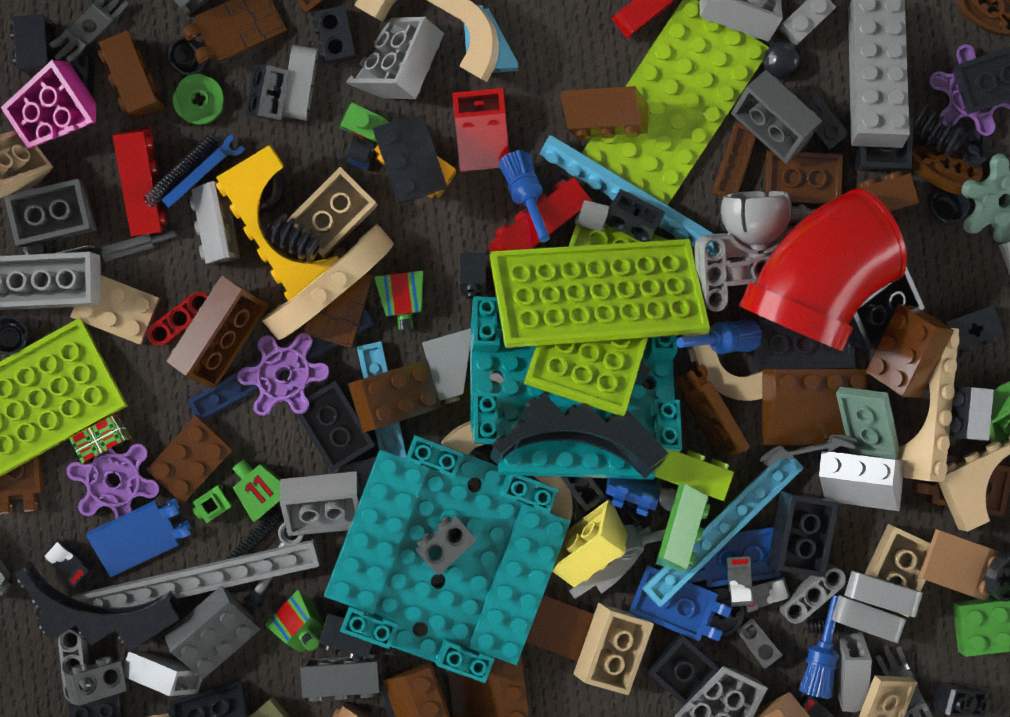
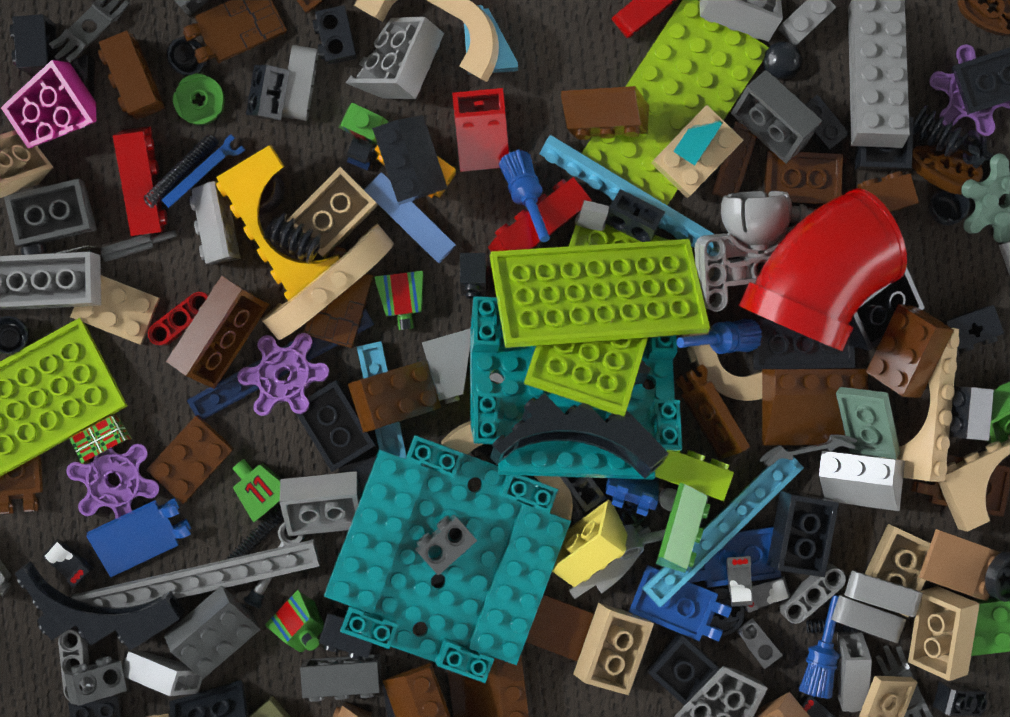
bright green window [193,484,235,523] -> none
none -> medium blue slope [364,172,456,264]
none -> tan brick [651,105,743,198]
none -> teal slope [673,120,723,166]
none -> tan brick [908,586,980,681]

